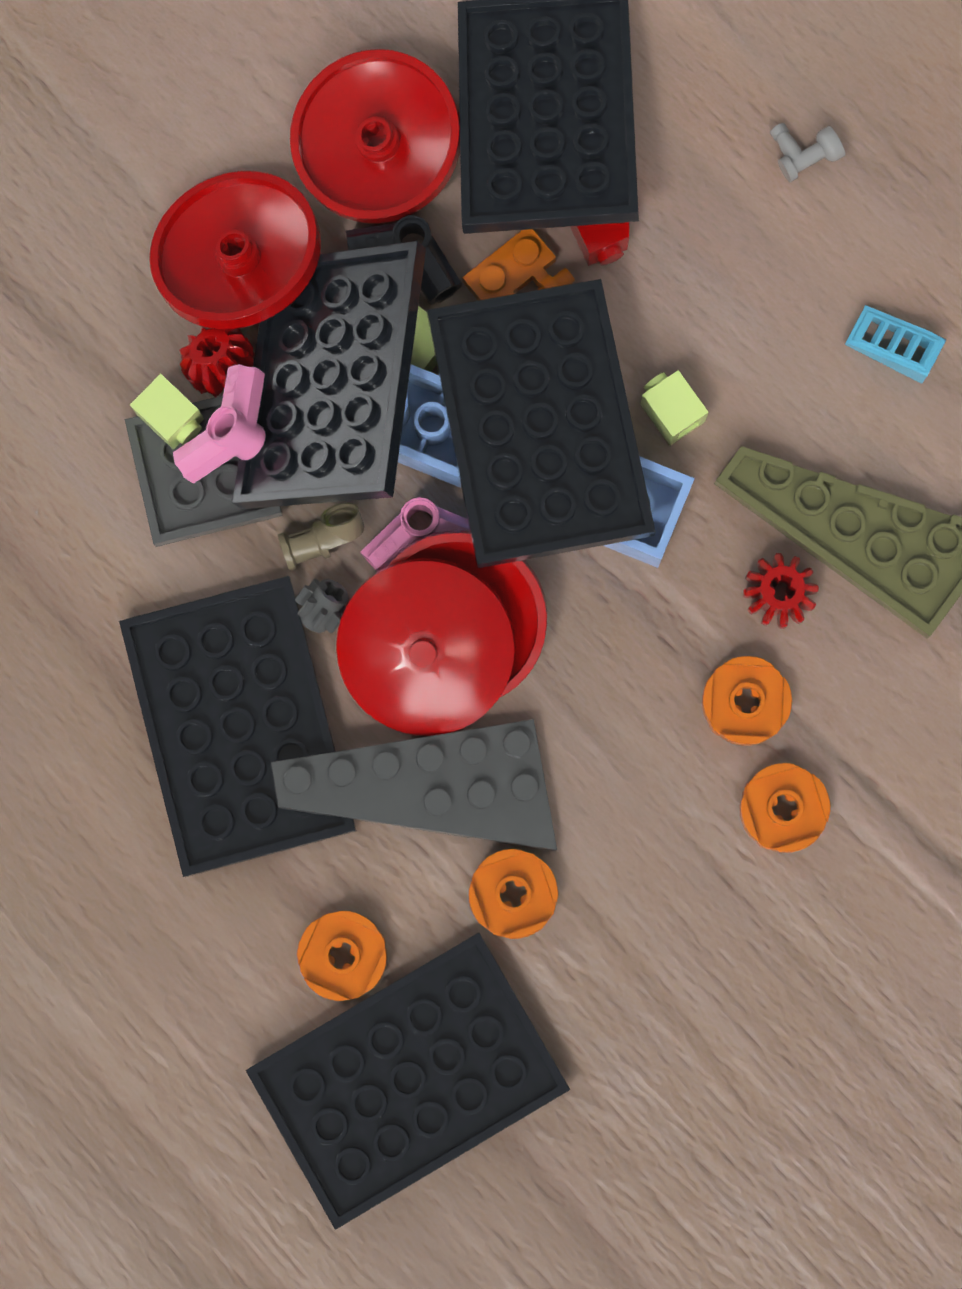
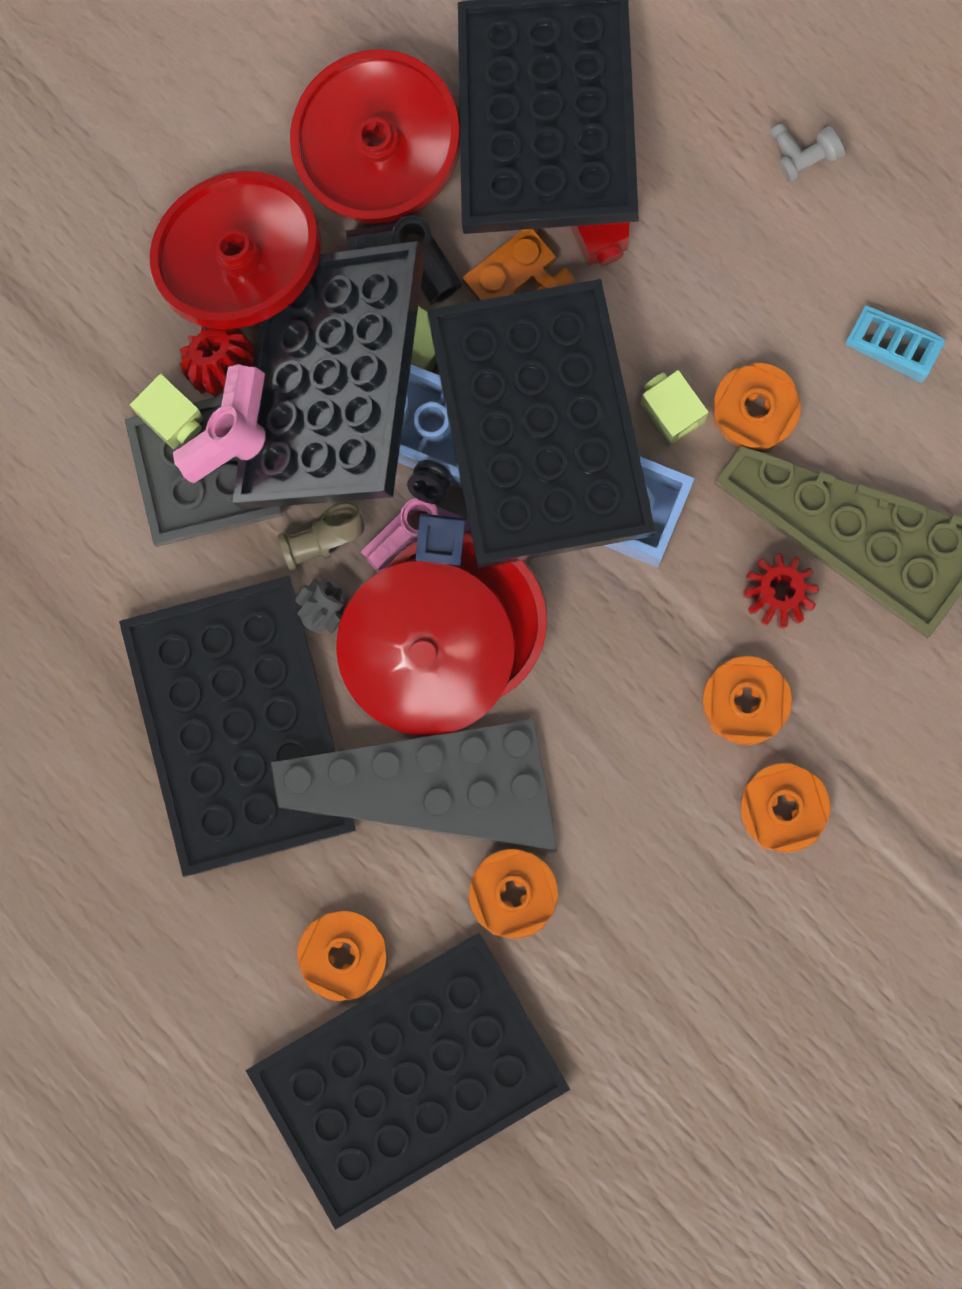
none -> black bush [407,460,452,504]
none -> dark blue plate [415,513,466,566]
none -> orange plate [713,363,801,452]

